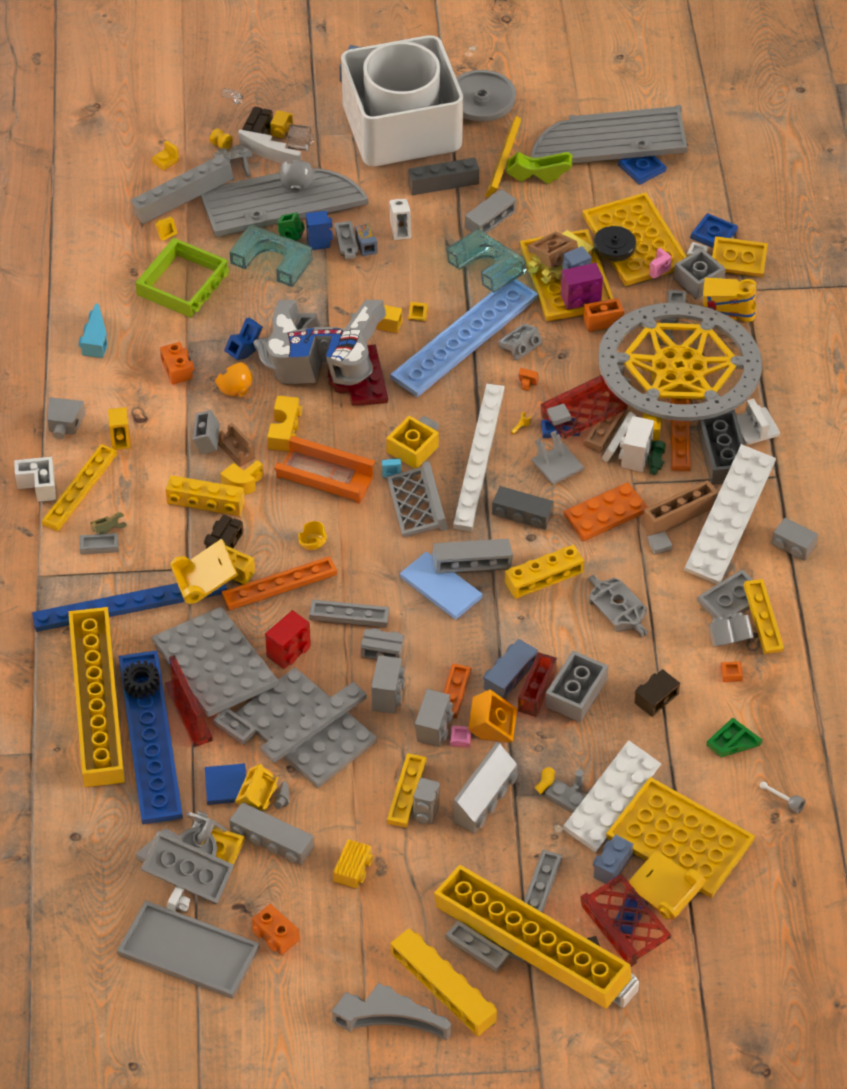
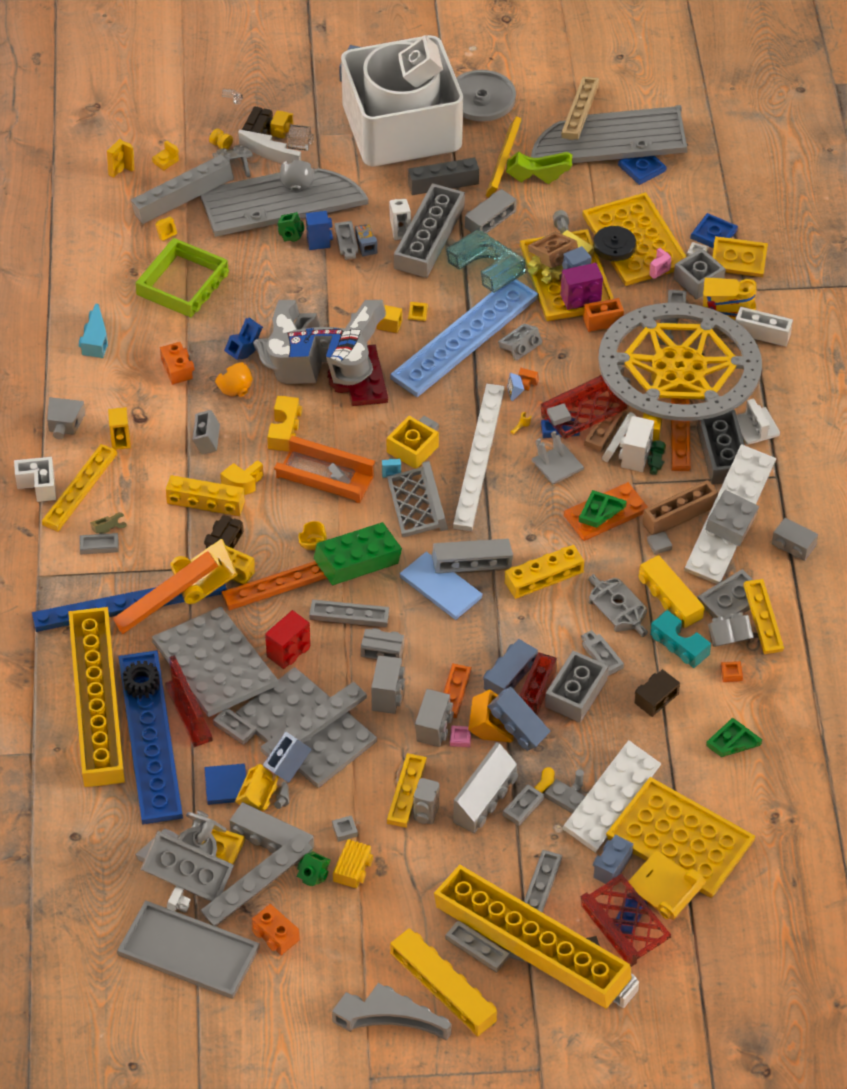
medium nougat hinge [218,423,255,467] -> none
clear light blue arch [230,224,313,287] -> none
dark grey brick [492,486,554,530] -> none
hinge [760,781,806,814] -> none
none -> yellow bracket [107,139,134,178]
none -> orange tile [113,551,218,634]
none -> light grey plate [201,833,313,927]
none -> sand blue brick [263,732,312,783]
none -> green brick [296,851,331,886]
none -> green brick [313,522,402,586]
none -> light grey plate [328,463,351,484]
none -> light grey plate [332,815,358,842]
none -> light grey brick [394,183,465,278]
none -> white brick [398,35,443,88]
none -> sand blue brick [488,687,551,751]
none -> light grey plate [503,784,544,826]
none -> light blue slope [507,373,524,401]
none -> light grey piece [553,210,569,234]
none -> tan plate [561,77,599,140]
none -> green wing [579,490,627,528]
none -> light grey hinge [581,630,624,676]
none -> yellow brick [638,555,705,628]
none -> teal arch [650,610,711,668]
none -> light grey brick [705,490,759,546]
none -> white brick [736,307,793,347]

